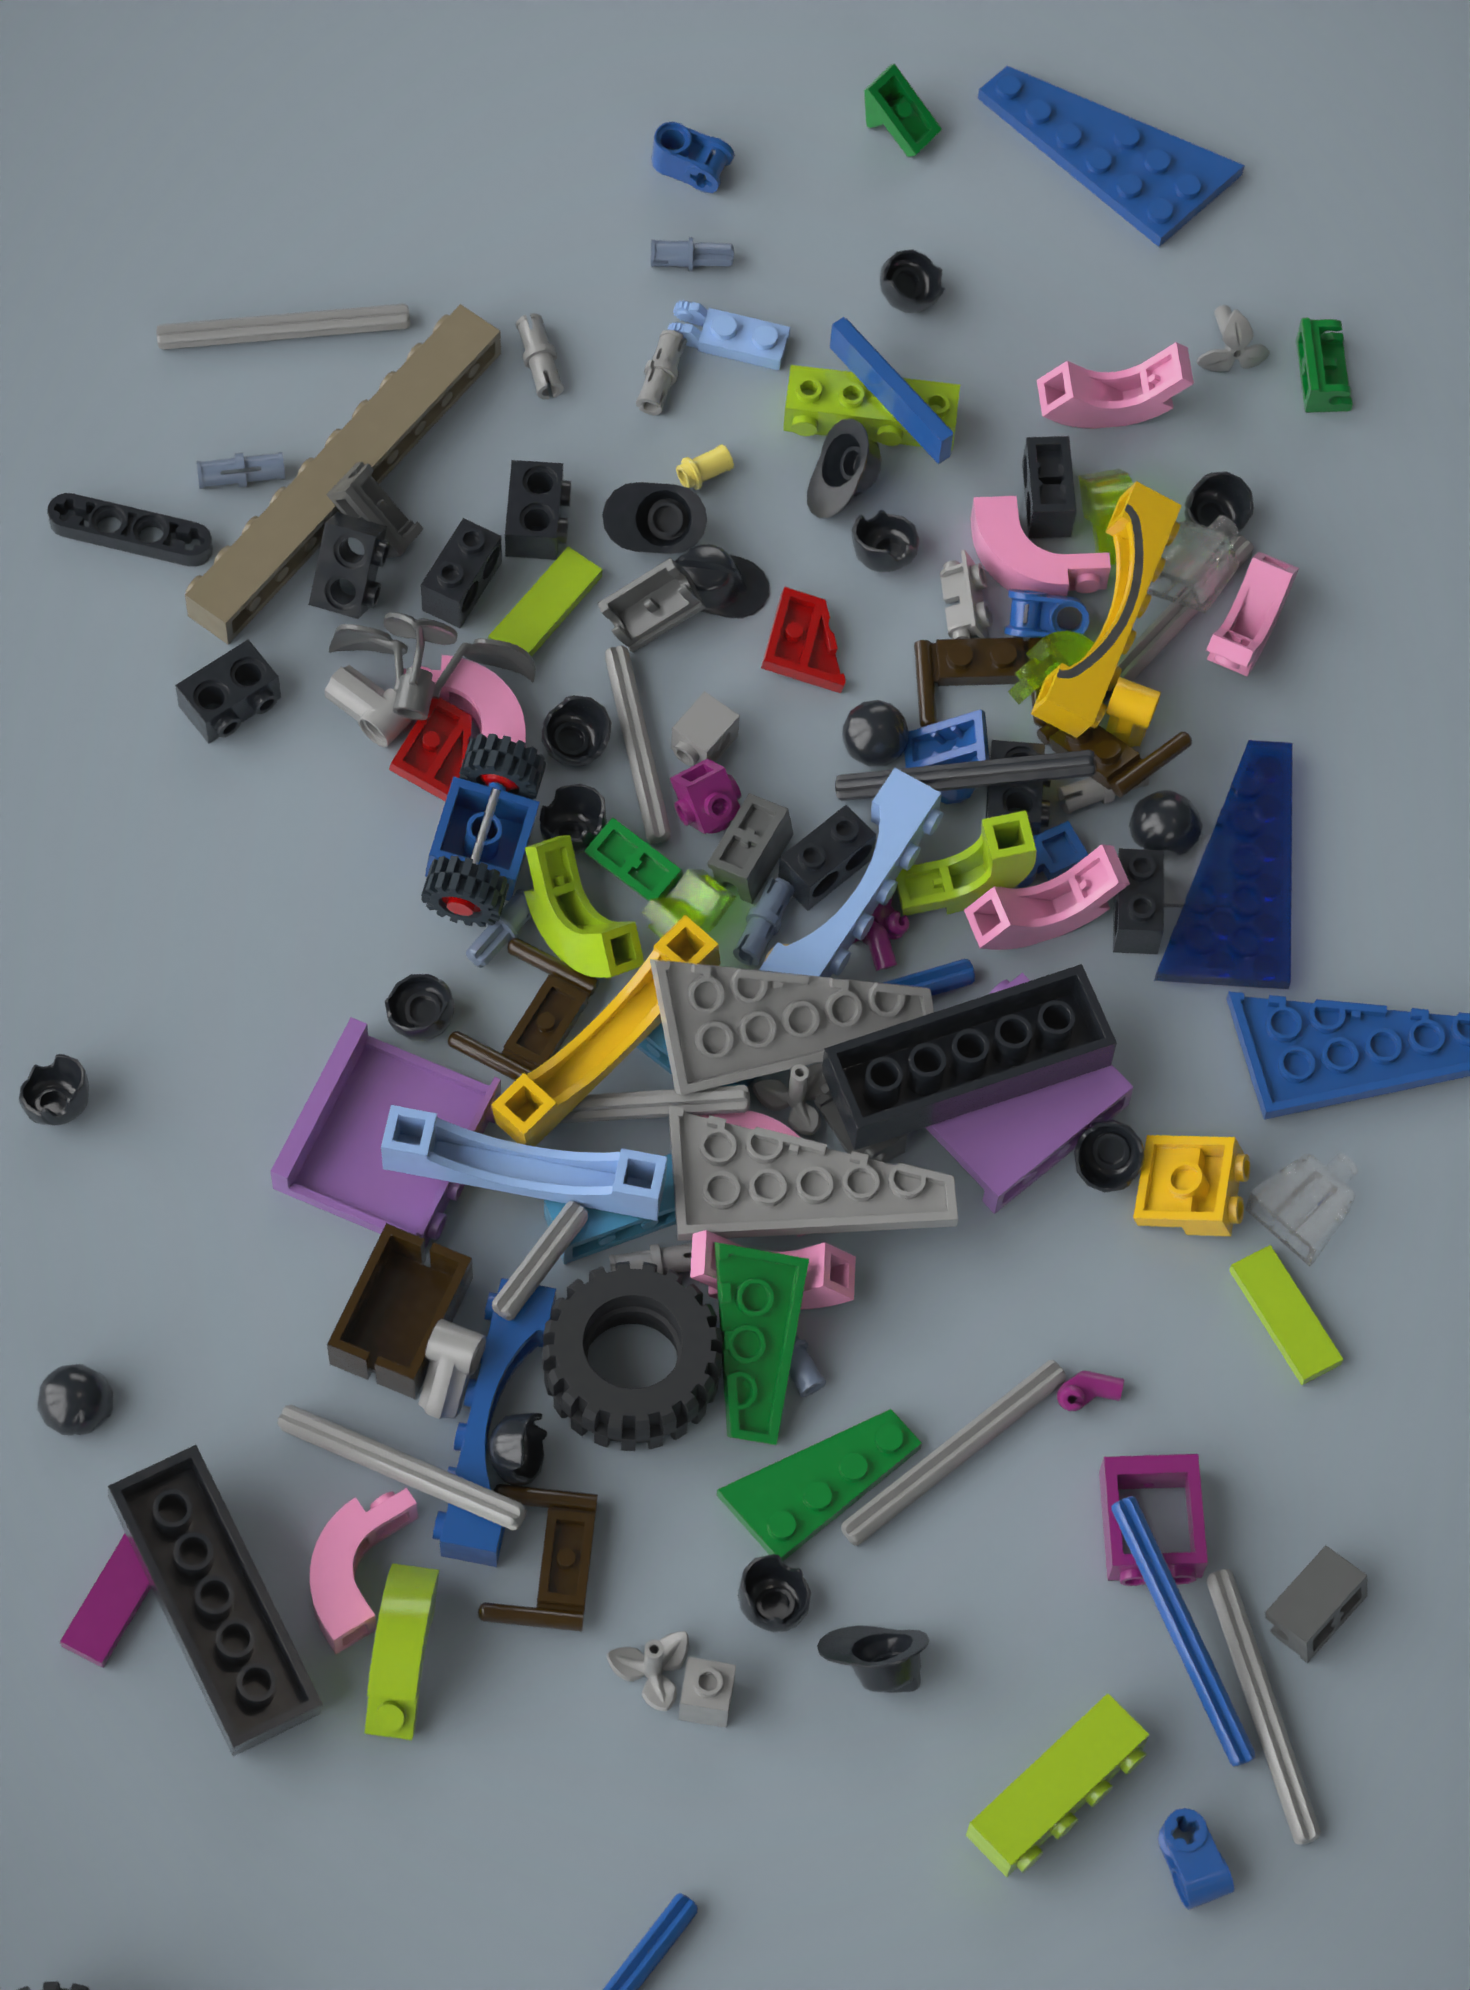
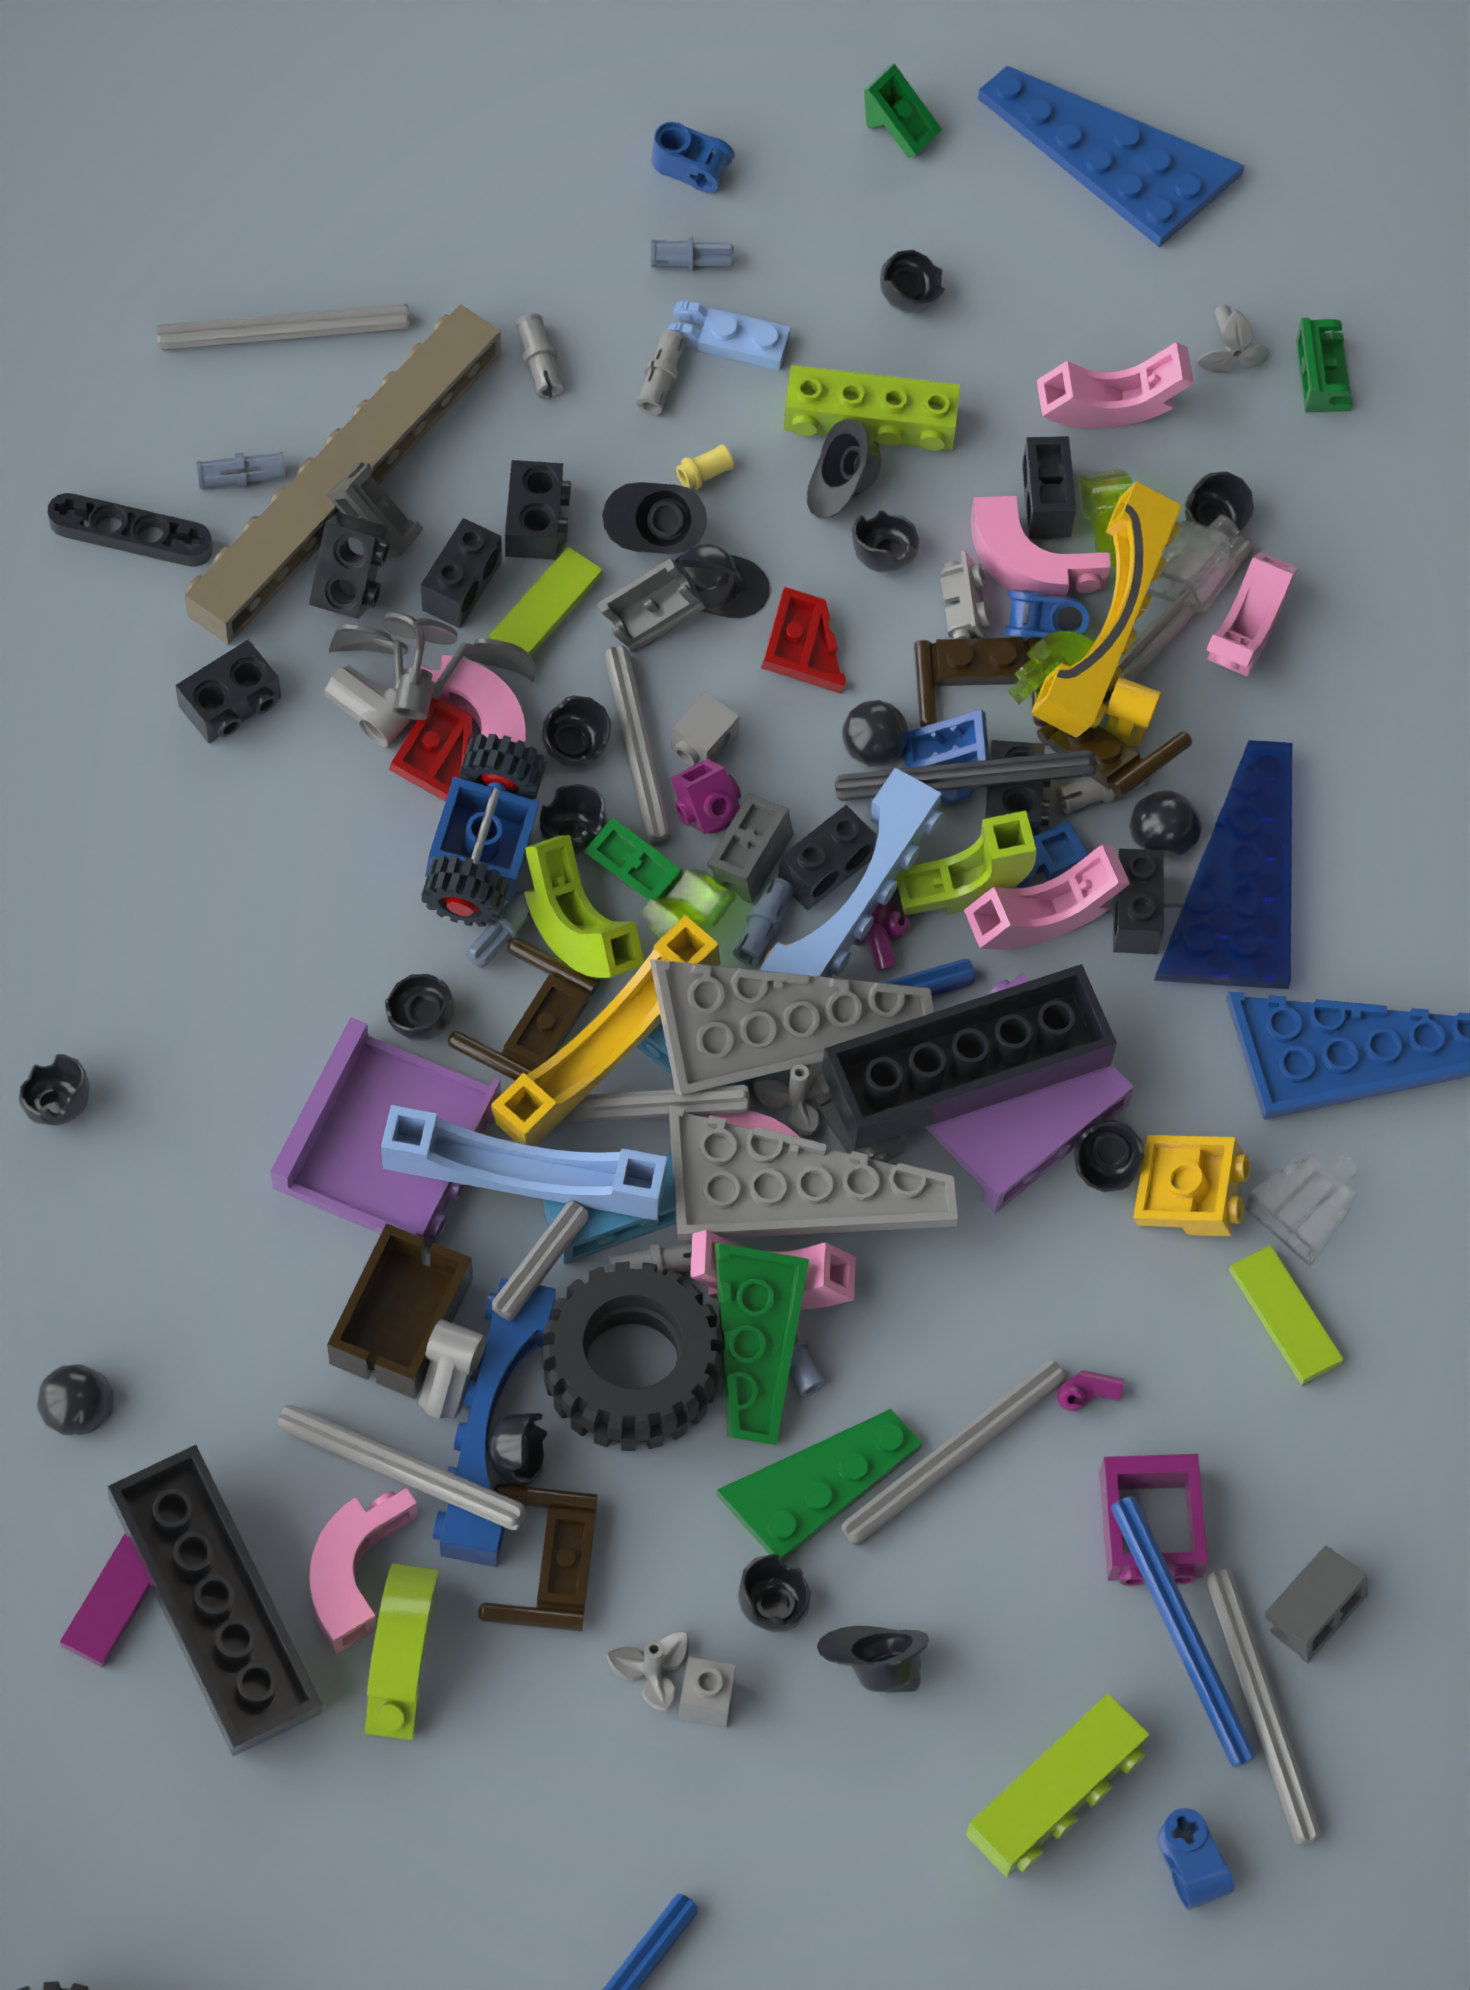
blue tile [830,317,954,465] -> none

